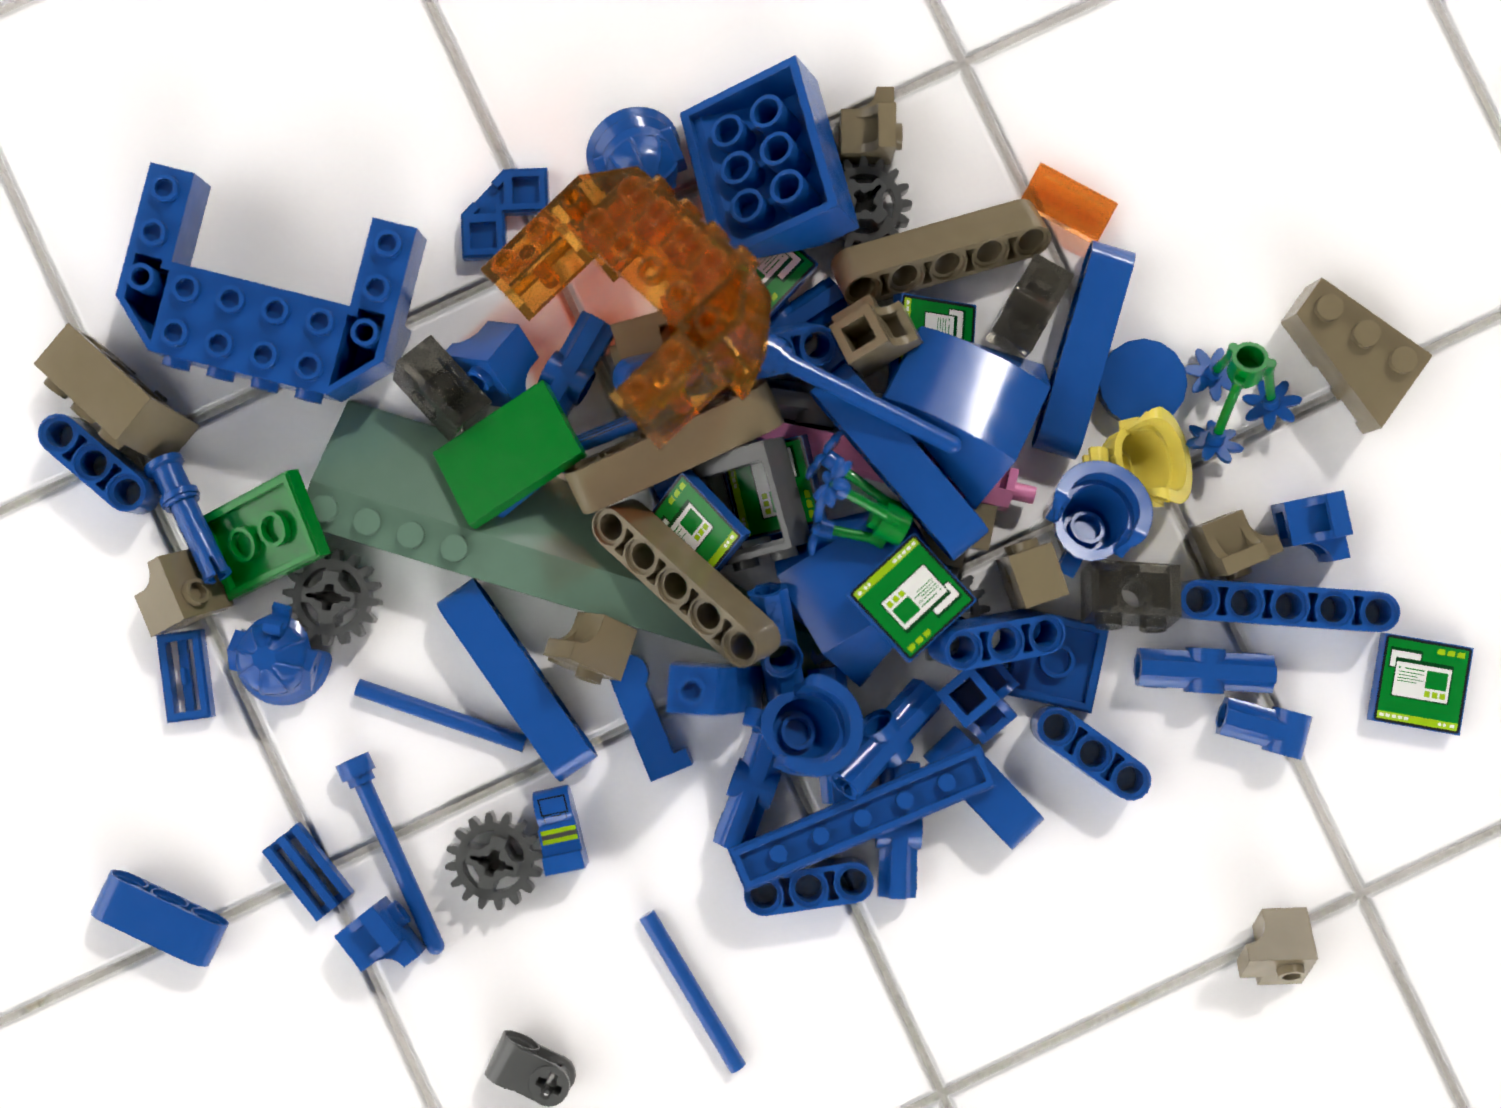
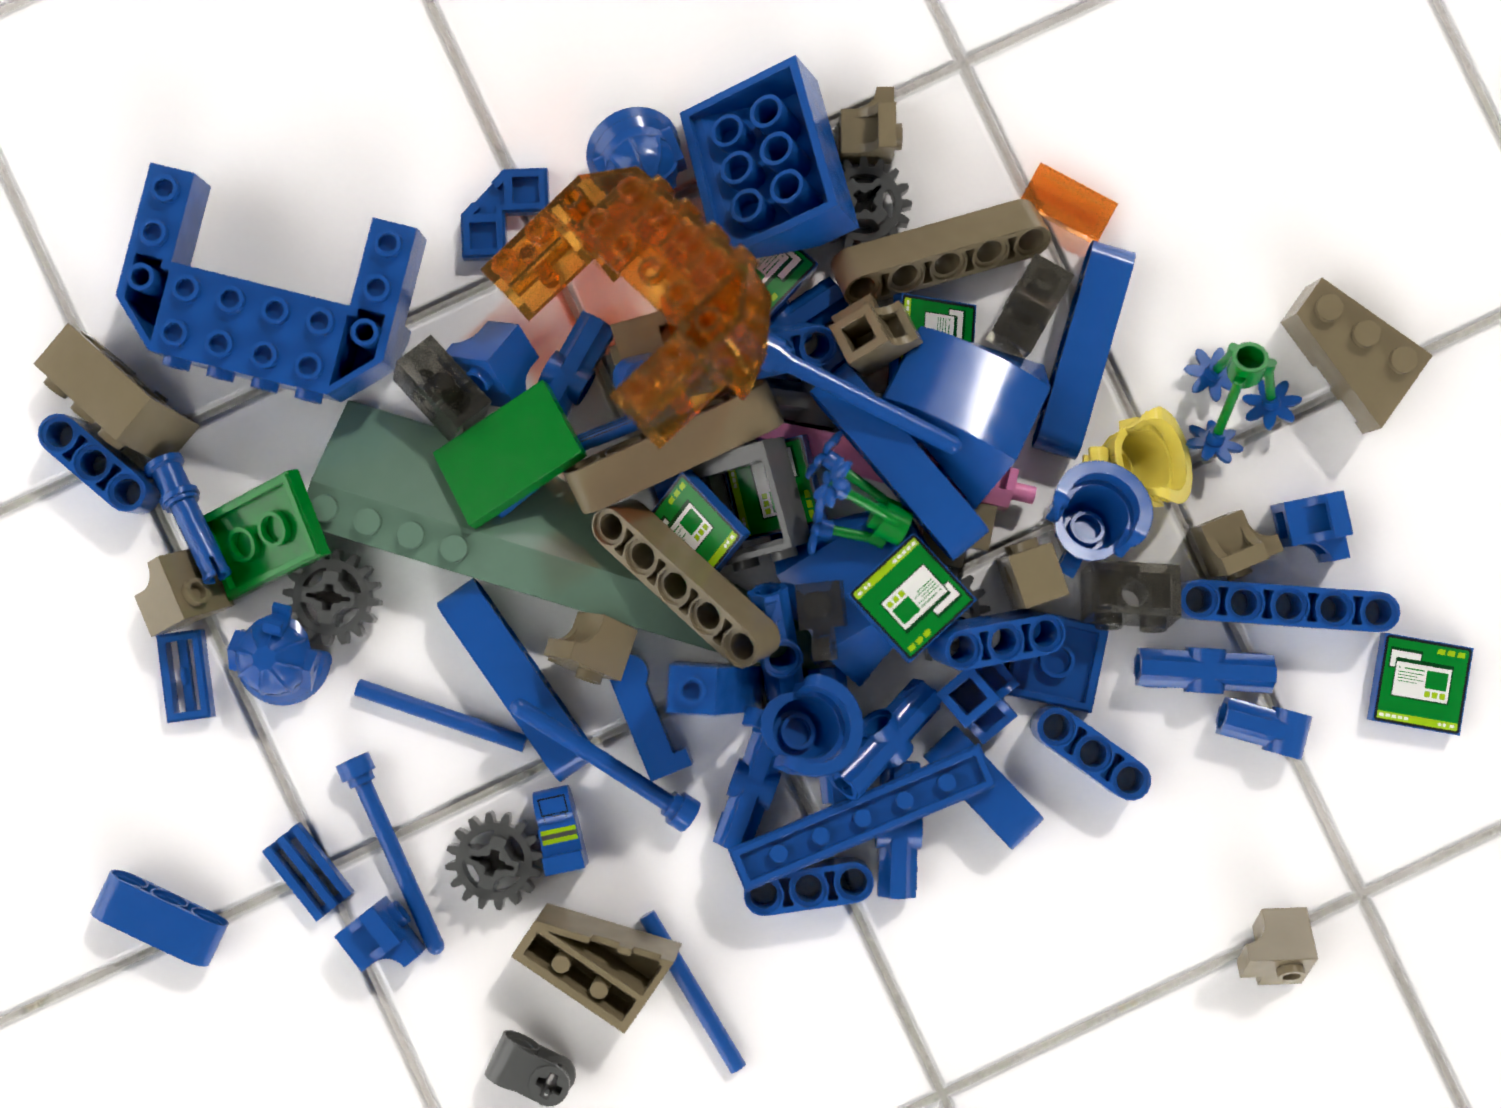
blue tile [1098,338,1188,421] -> none
none -> blue piece [510,698,701,832]
none -> dark tan wedge [511,903,682,1034]
none -> clear smoke plate [795,580,848,662]

